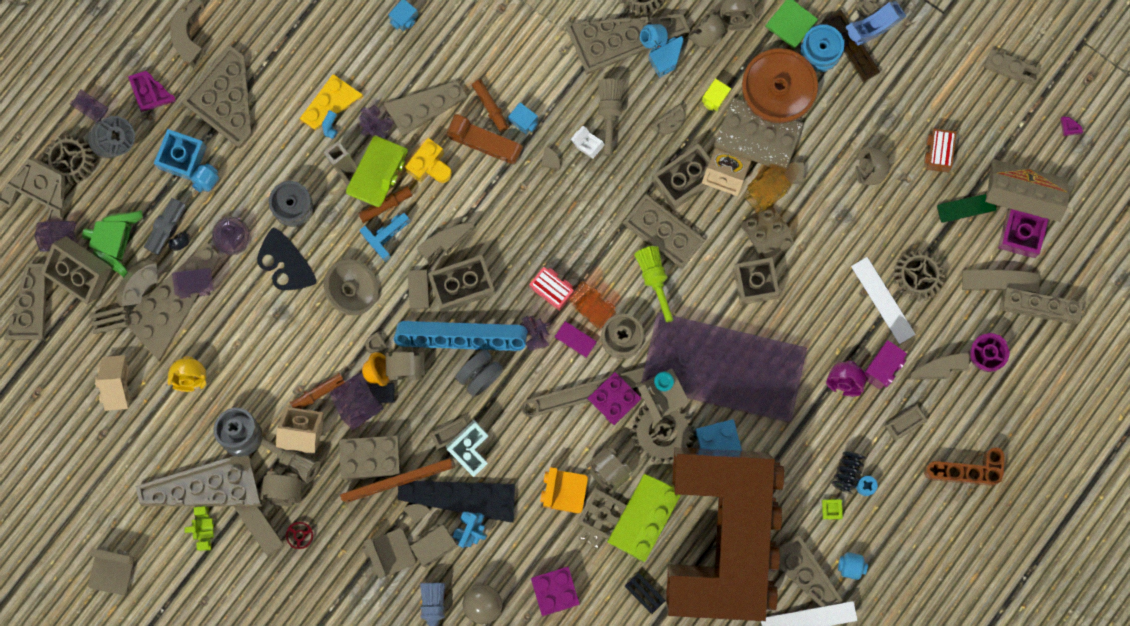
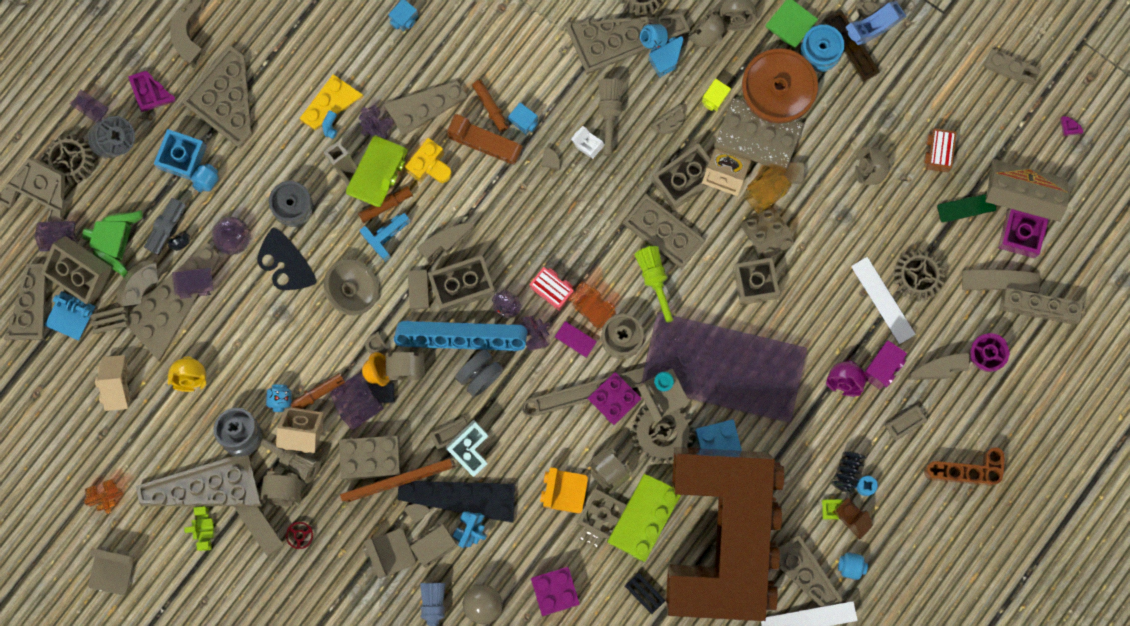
none -> dark azure hinge [44,291,96,341]
none -> clear orange hips [84,479,123,514]
none -> dark azure head [266,385,292,412]
none -> clear purple head [492,290,521,318]
none -> reddish brown slope [833,497,873,540]

